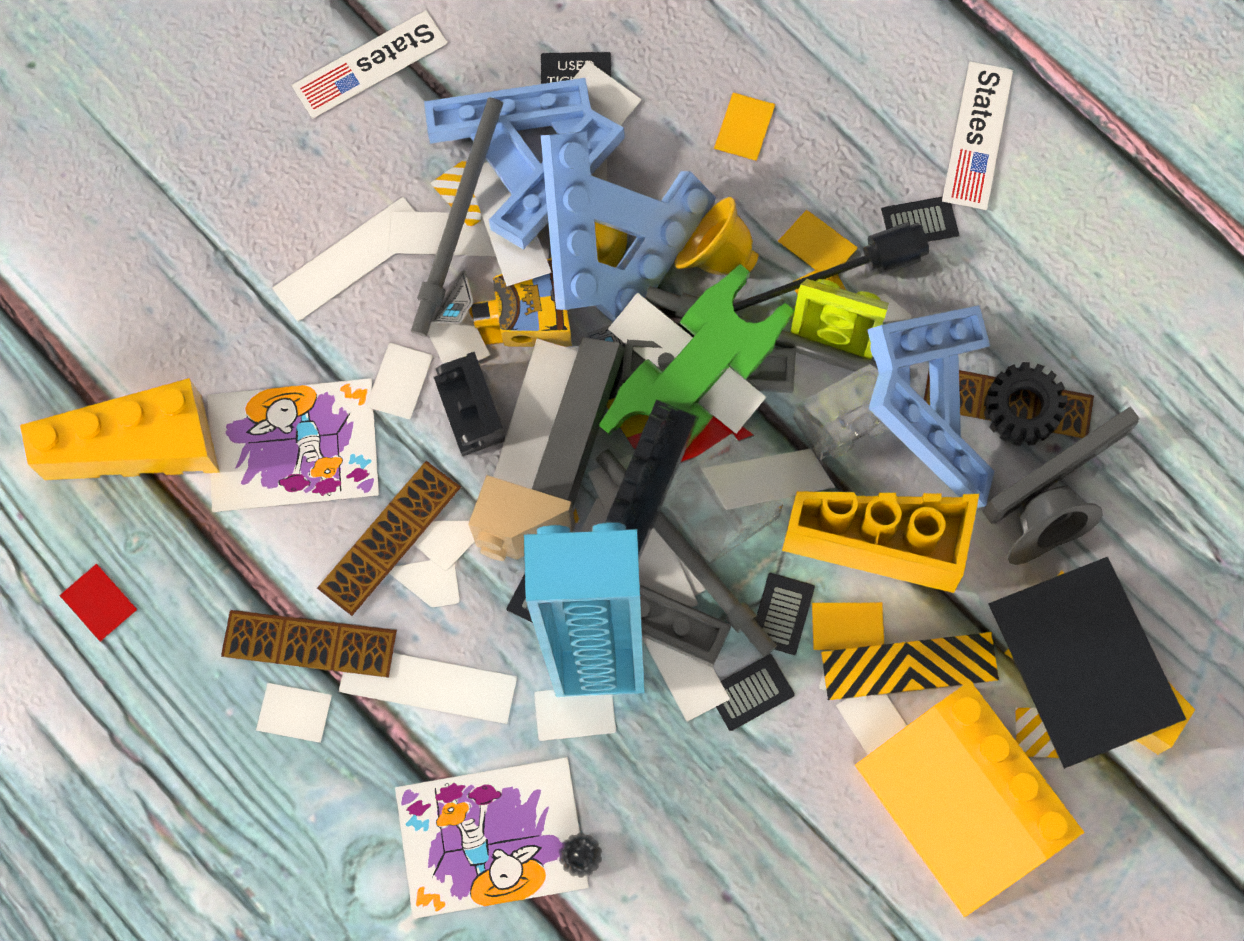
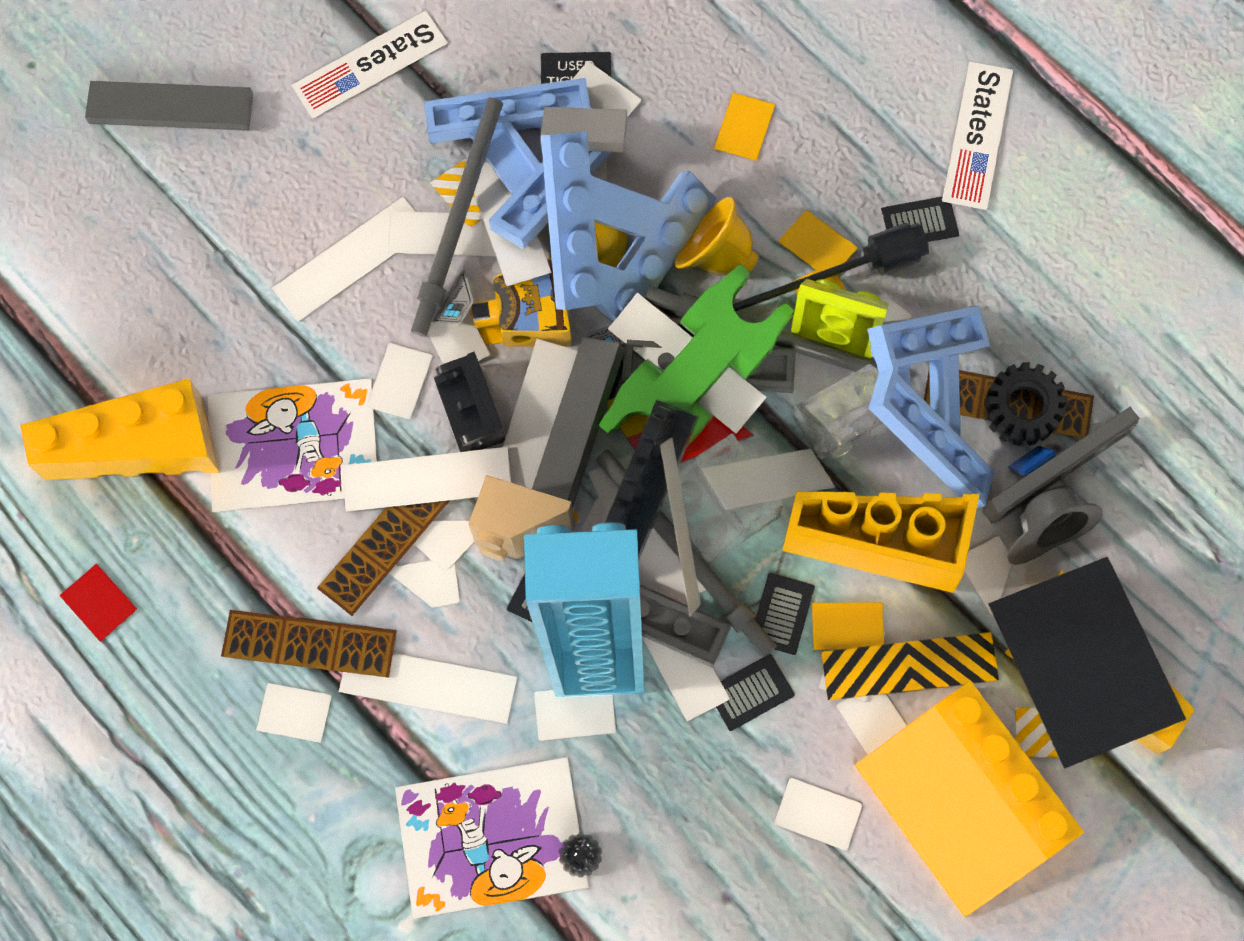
none -> dark grey tile [85,81,253,131]
none -> white sticker [342,447,511,512]
none -> light grey tile [540,107,628,152]
none -> white sticker [660,437,701,616]
none -> white sticker [774,778,862,851]
none -> white sticker [965,536,1012,615]
none -> blue piece [1008,446,1056,476]

